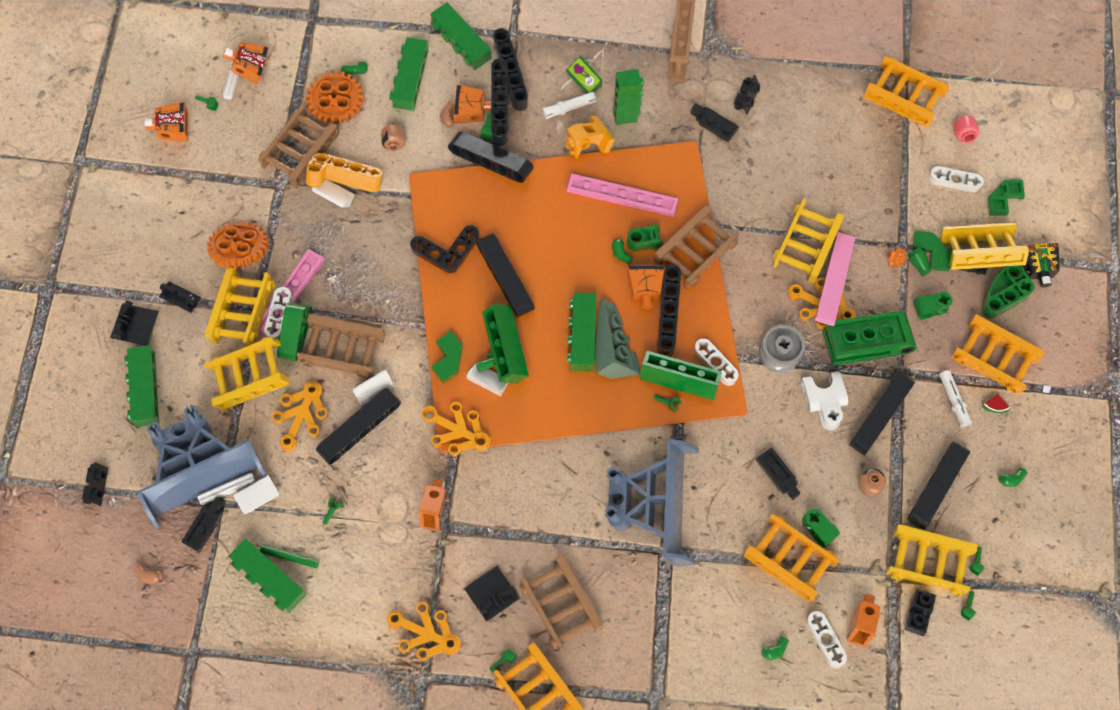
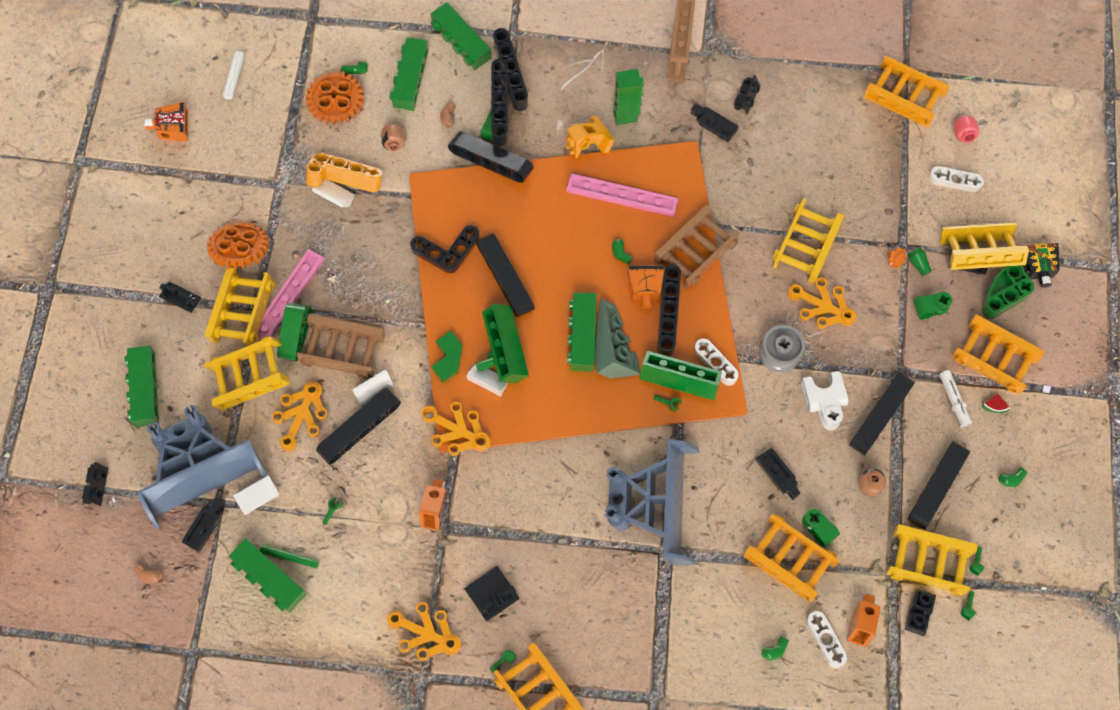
black hinge [110,301,159,346] -> none
green hand [195,95,218,111] -> none
white axle [198,473,256,505] -> none
torso [223,42,269,84] -> none
medium nougat fence [258,105,339,189] -> none
white beam [264,287,293,340] -> none
orange torso [454,85,491,124] -> none
medium nougat fence [519,555,603,653] -> none
white pin [542,92,596,119] -> none
slope [566,56,602,94] -> none
green piece [626,225,664,251] -> none
bright pink tile [815,232,855,326] -> none
green hinge [823,311,917,366] -> none
green tile [912,230,951,272] -> none
green tile [987,180,1025,216] -> none

